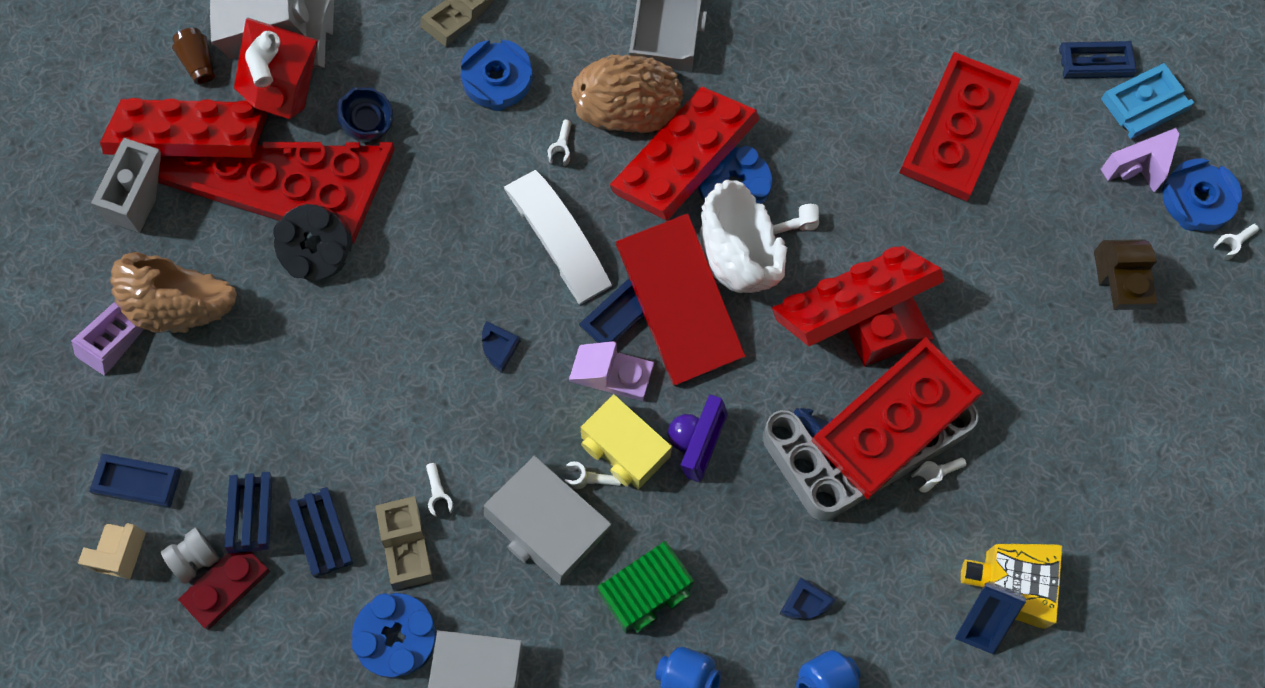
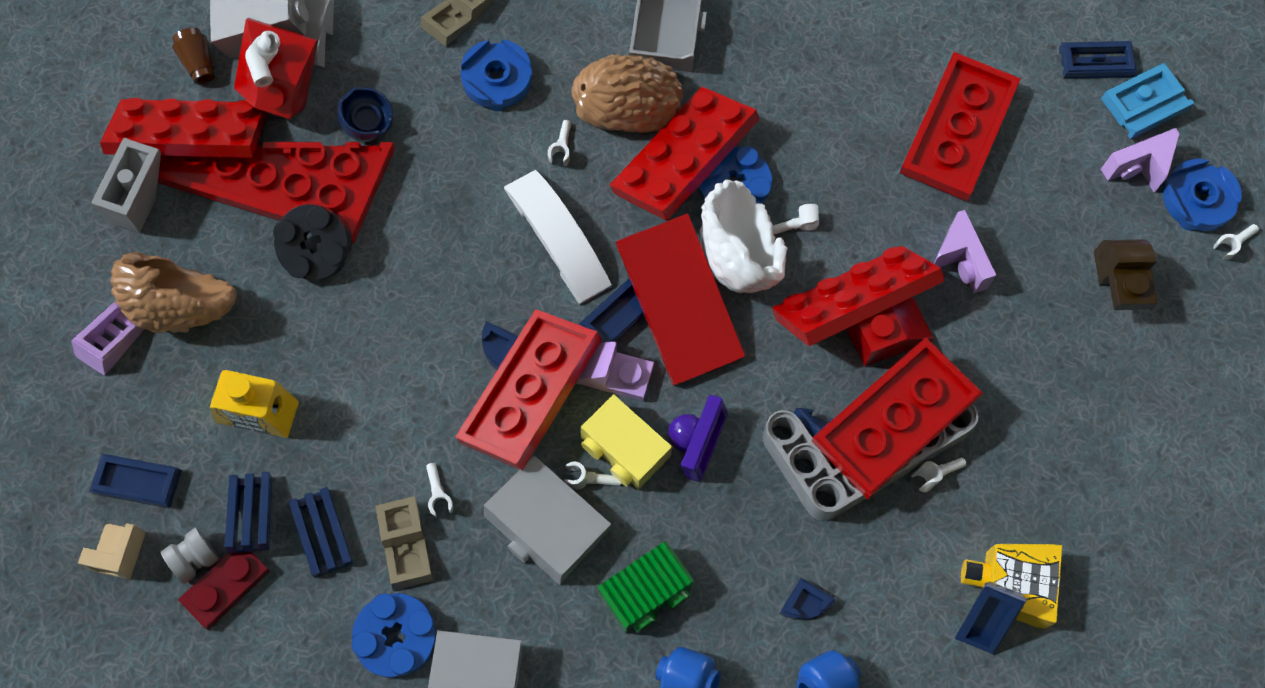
none -> yellow torso [210,370,299,438]
none -> plate [455,309,602,471]
none -> lavender slope [934,210,996,293]

